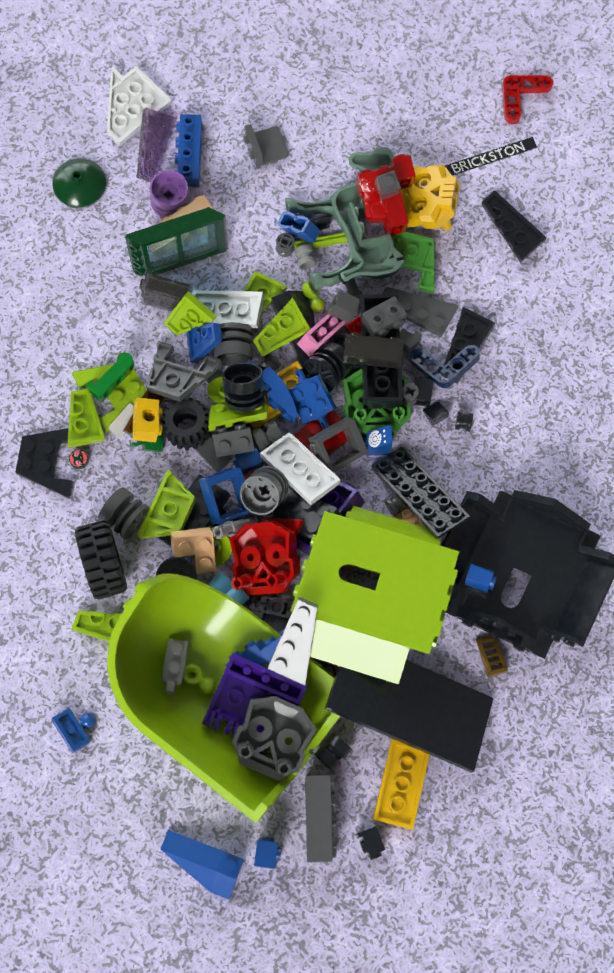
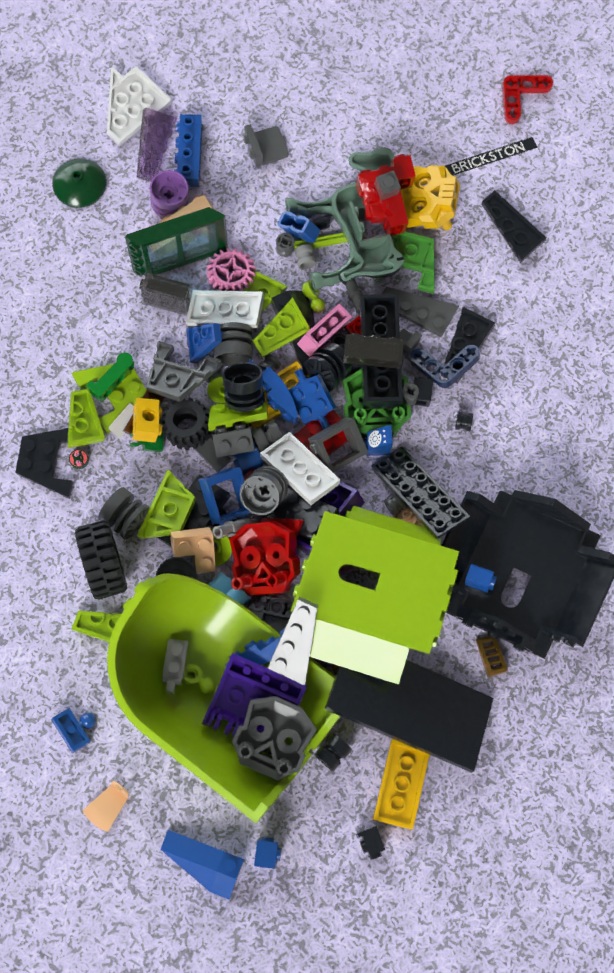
lime wing [163,291,217,336] -> none
dark grey brick [305,775,337,863] -> none
dark grey brick [328,290,360,323] -> none
dark grey brick [361,296,407,339] -> none
black slope [423,401,450,426] -> none
none -> light nougat piece [83,781,129,832]
none -> bright pink gear [207,248,256,291]

